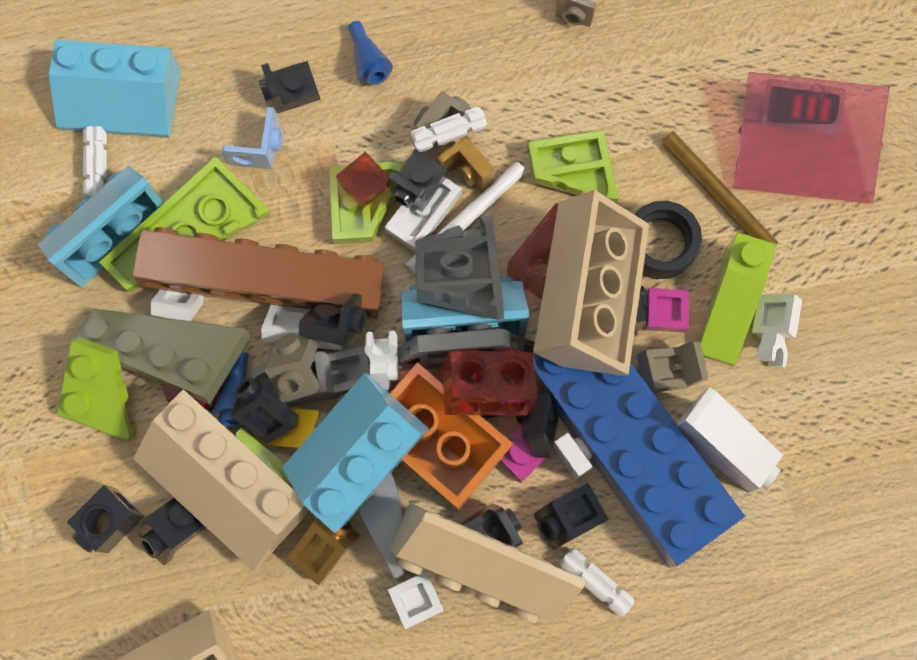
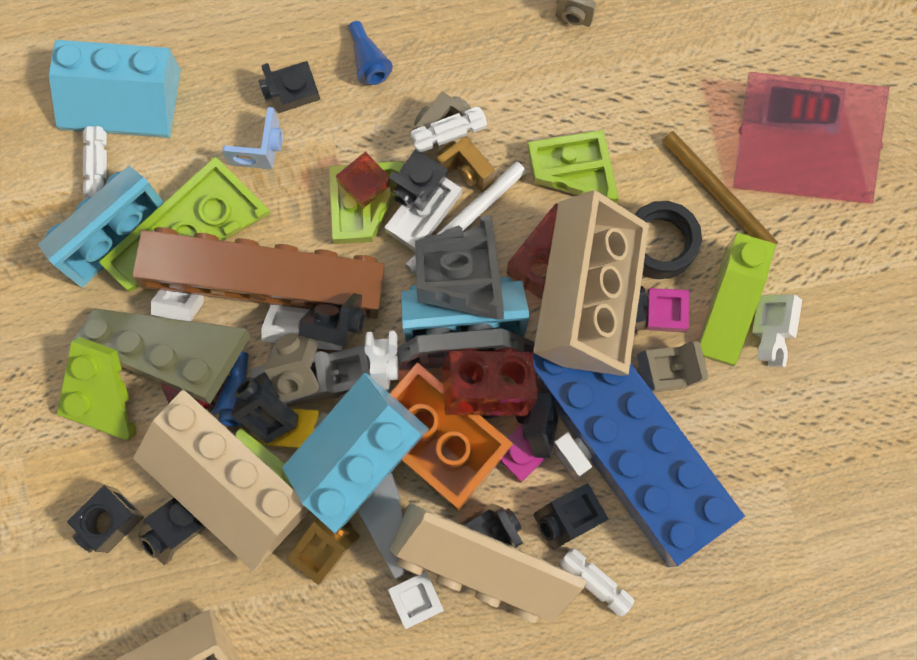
white slope [676,387,783,492] -> none

